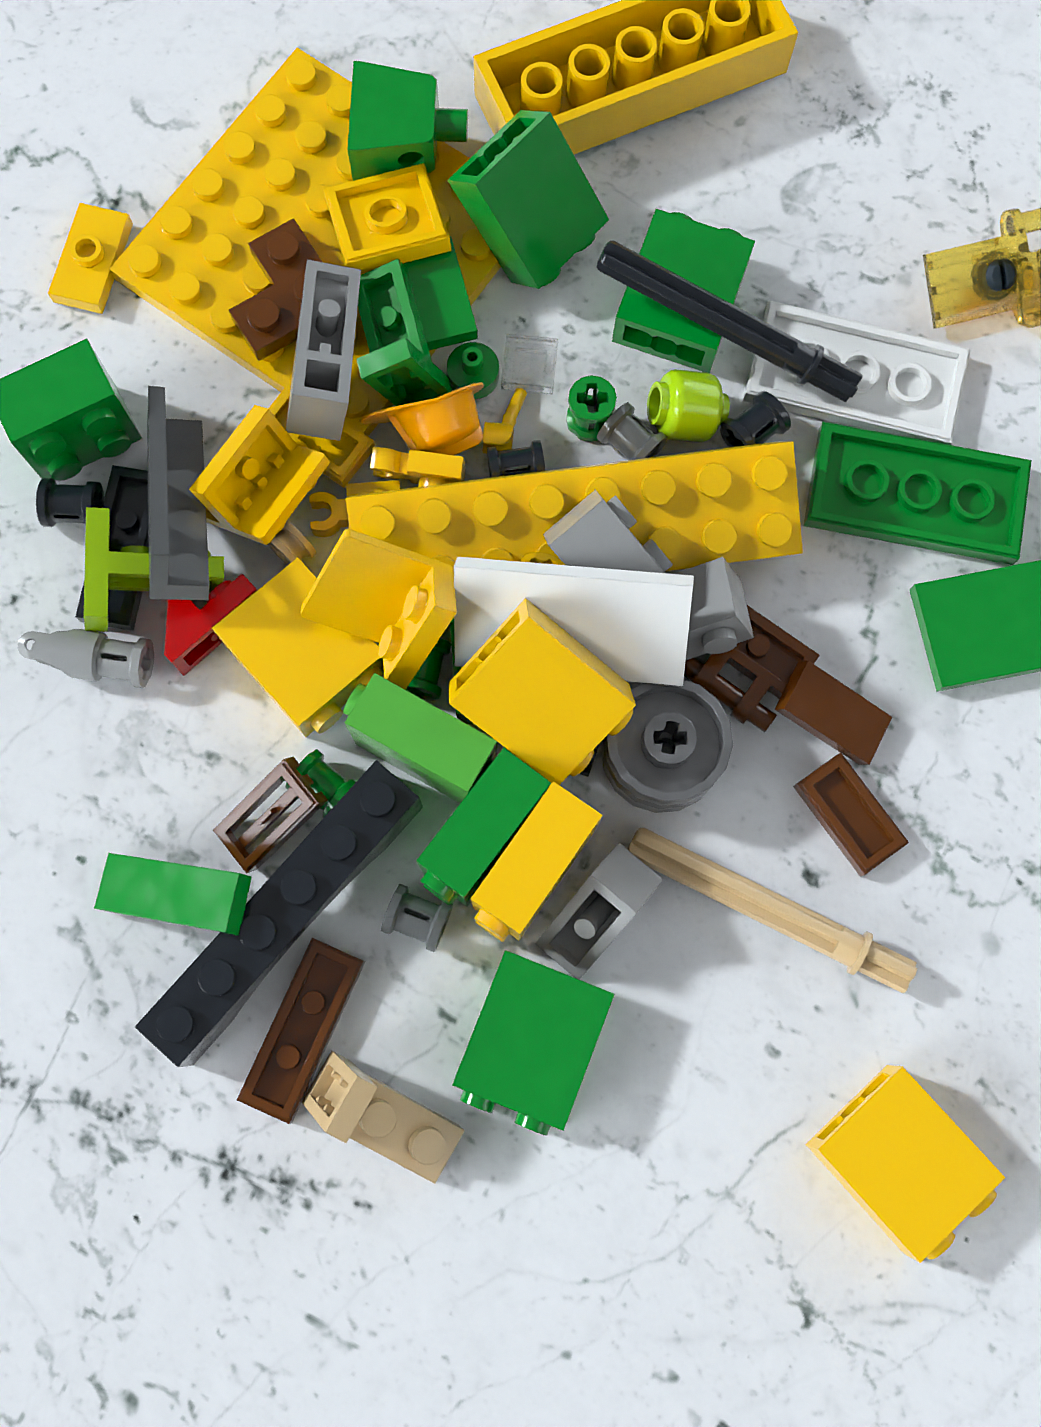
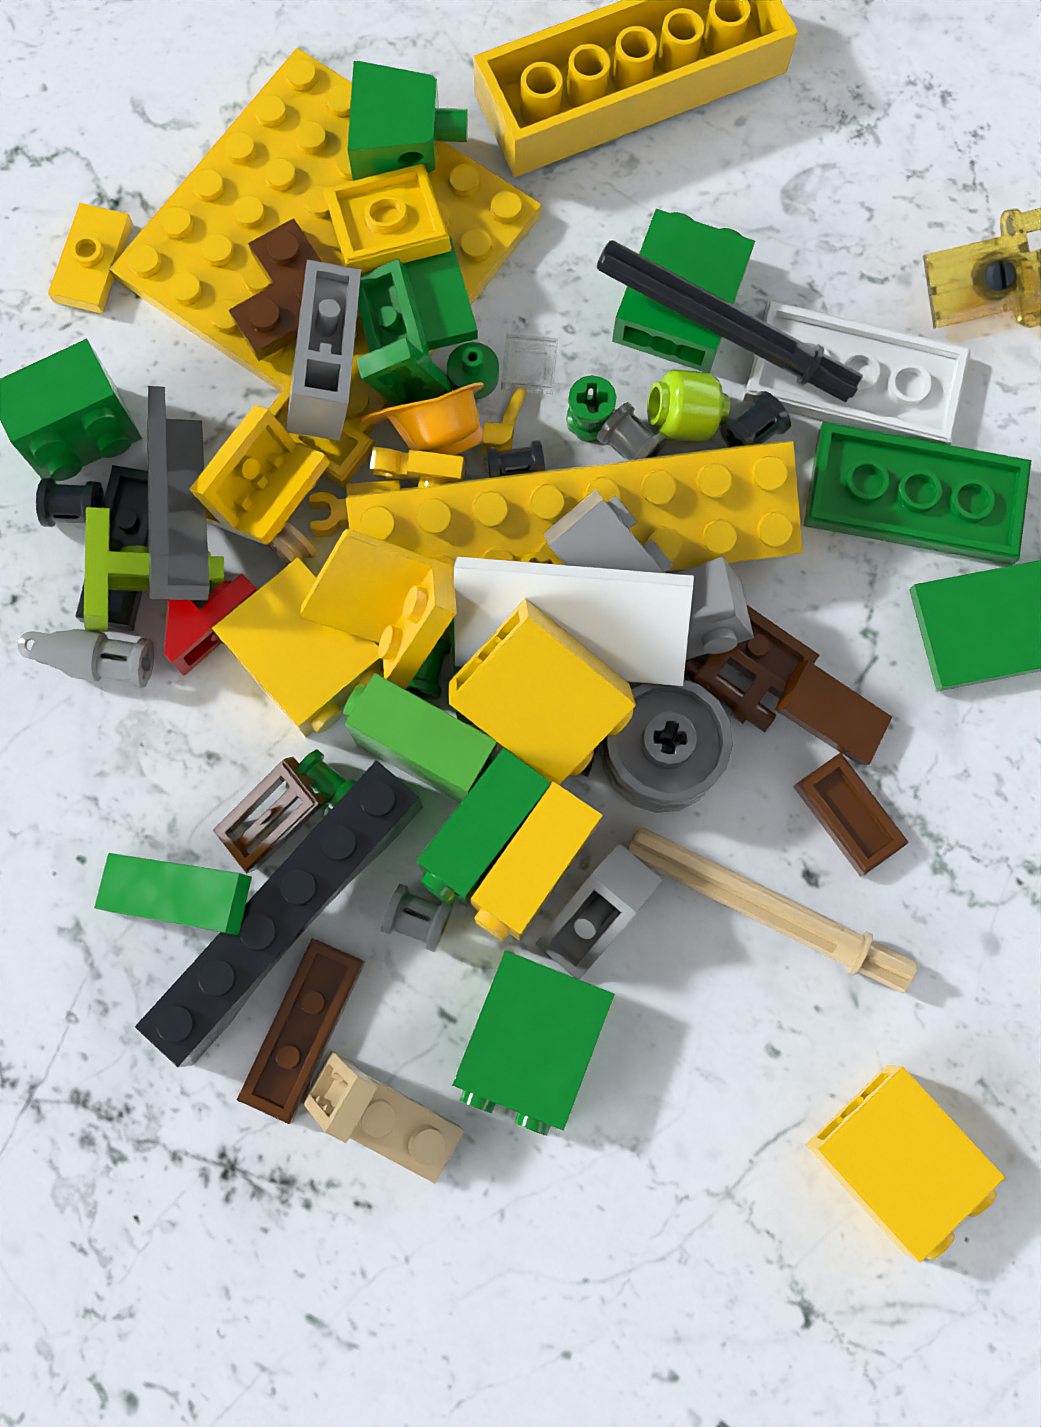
green brick [447,110,609,289] -> none

